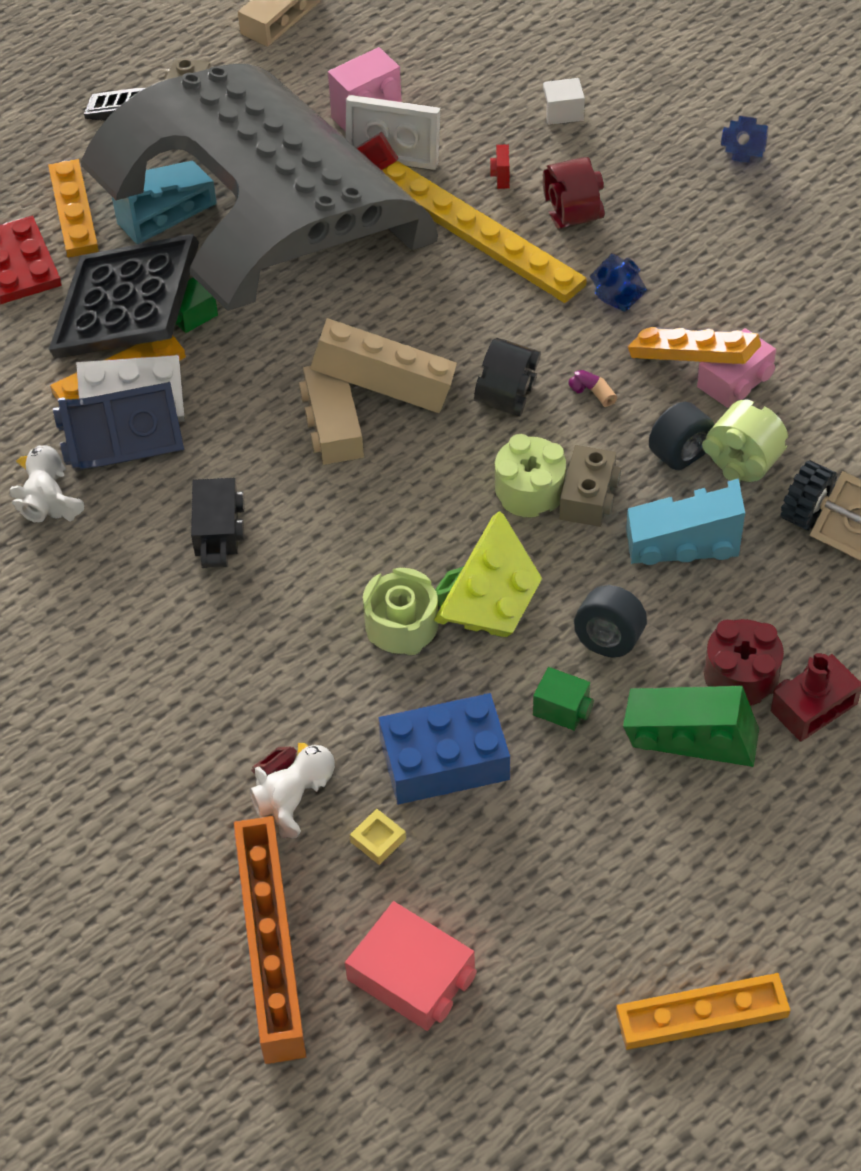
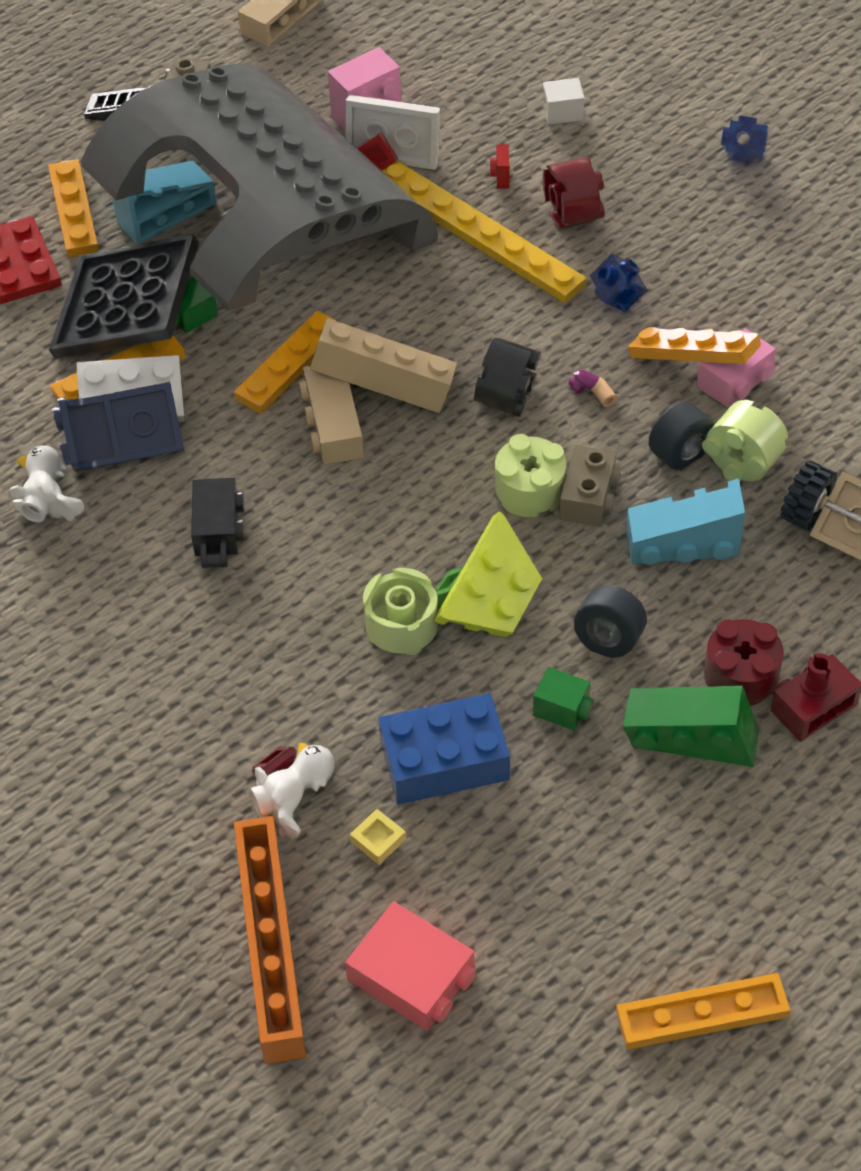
none -> light orange plate [234,311,338,414]

